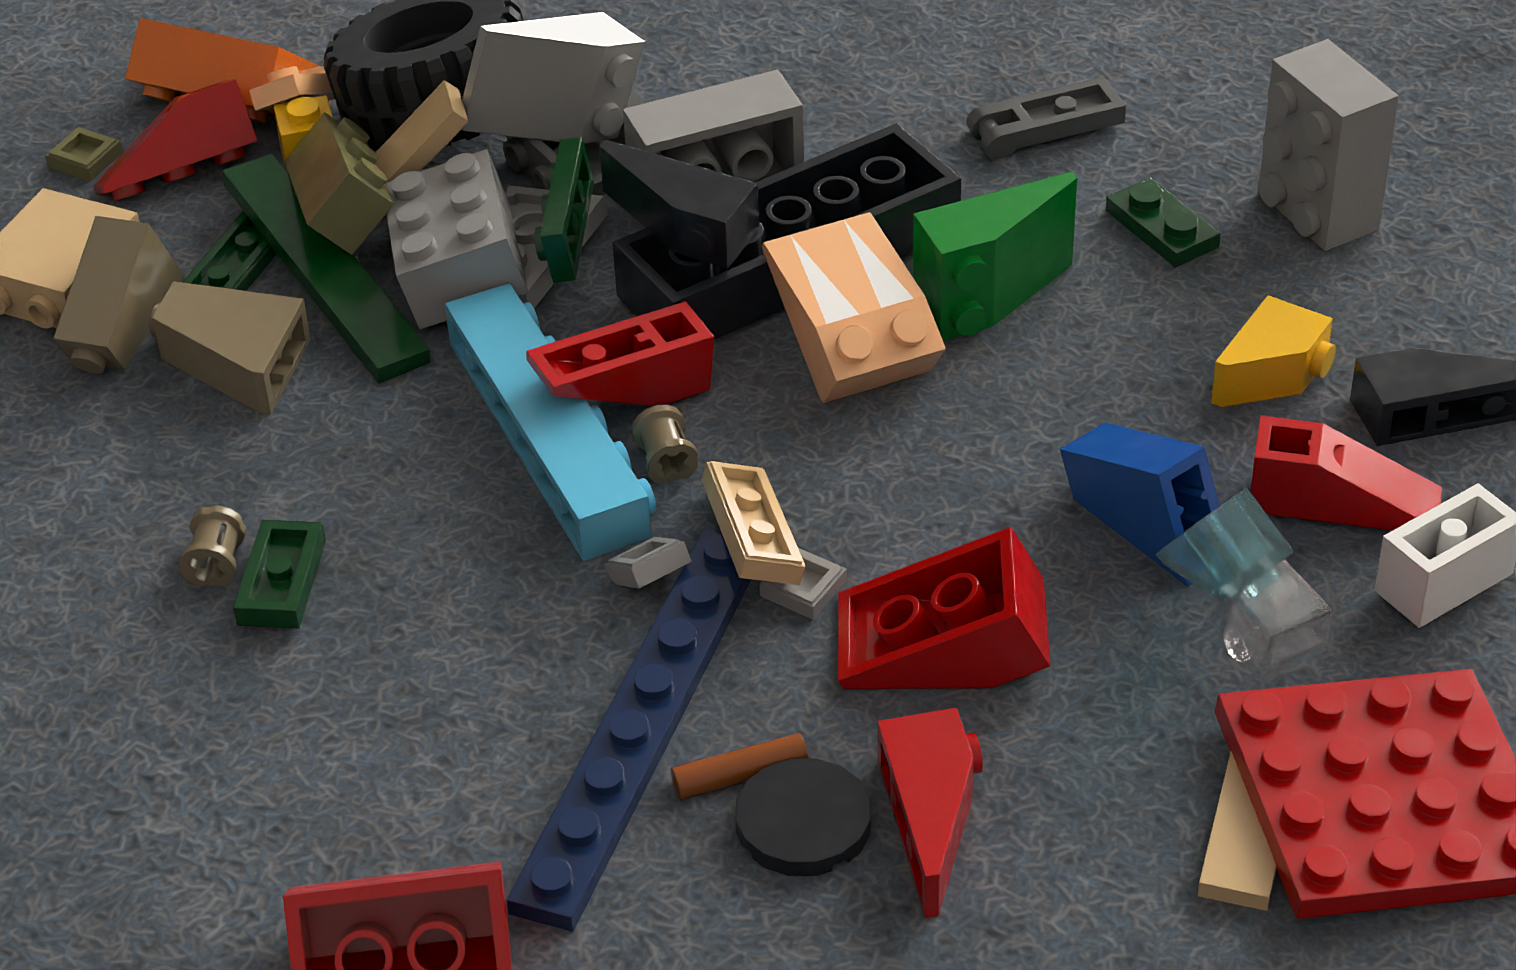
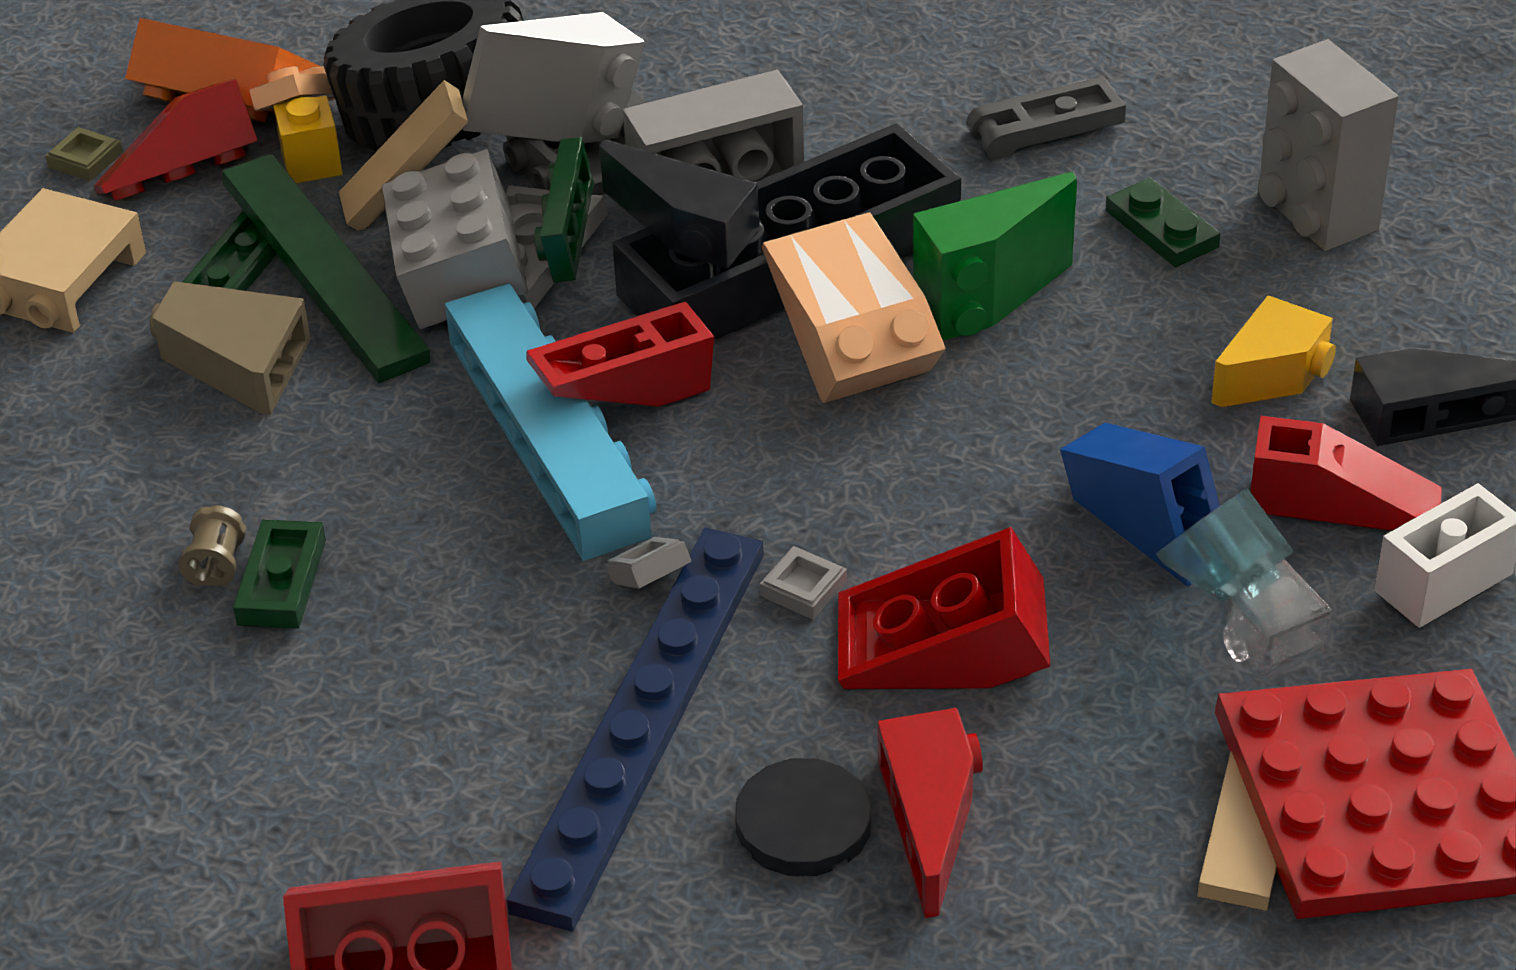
dark tan slope [53,216,184,374] -> none
olive brick [284,112,394,255] -> none
dark tan bush [631,405,698,484] -> none
dark orange piece [670,733,809,800] -> none
tan tile [701,461,806,585] -> none

